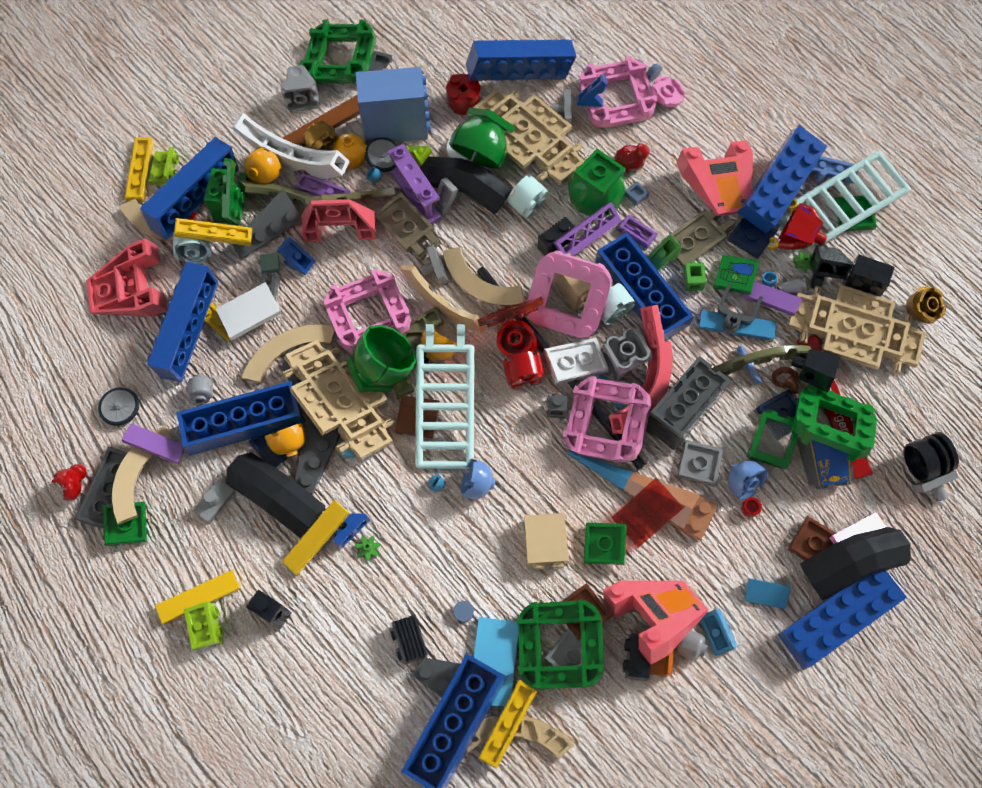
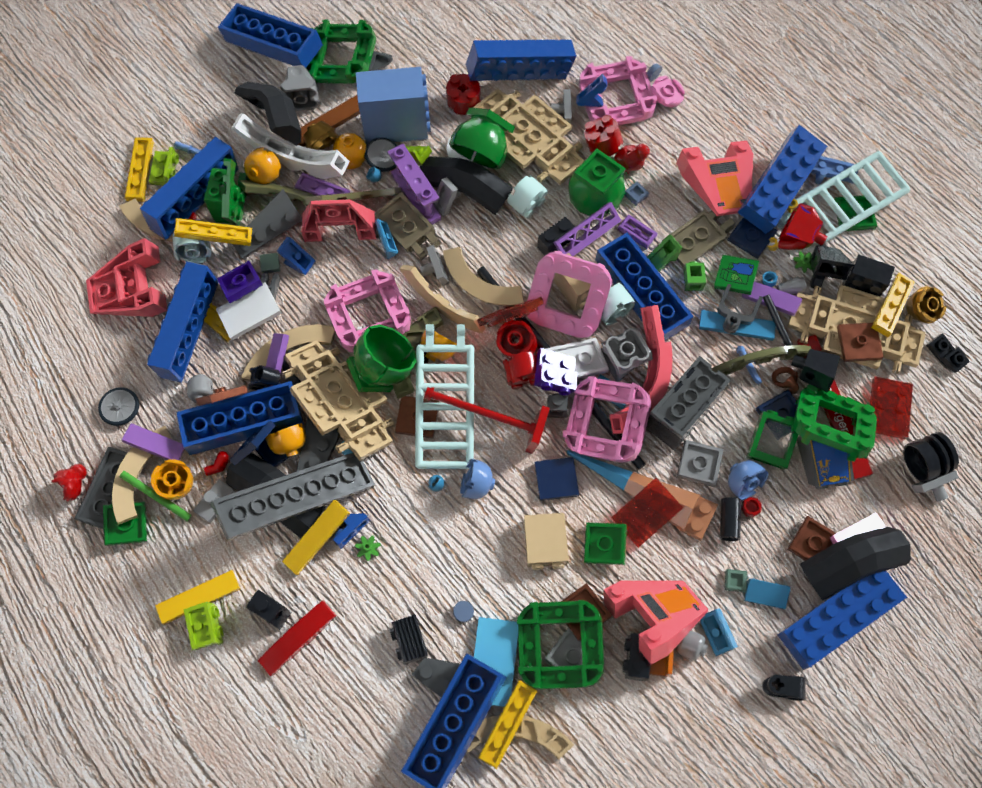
none -> bright green bar [119,471,192,521]
none -> light orange cylinder [151,459,194,500]
none -> medium blue piece [174,142,201,154]
none -> copper plate [196,385,248,406]
none -> red arm [204,451,229,476]
none -> dark grey plate [210,453,375,541]
none -> dark purple plate [217,261,263,303]
none -> blue brick [218,3,323,68]
none -> dark blue tile [230,421,276,465]
none -> black piece [234,82,301,146]
none -> black piece [248,365,280,390]
none -> red slope [257,600,337,676]
none -> medium lavender tile [266,333,289,385]
none -> dark azure slope [375,219,398,259]
none -> red tile [424,387,550,454]
none -> plate [534,348,578,396]
none -> dark blue tile [534,457,579,501]
none -> red brick [584,115,623,156]
none -> black pin [720,497,741,542]
none -> sand green tile [725,569,747,593]
none -> black piece [762,675,806,701]
none -> black bar [763,294,793,346]
none -> copper plate [837,322,884,362]
none -> clear red plate [870,376,913,440]
none -> yellow tile [871,273,915,337]
none -> black slope [926,333,970,373]

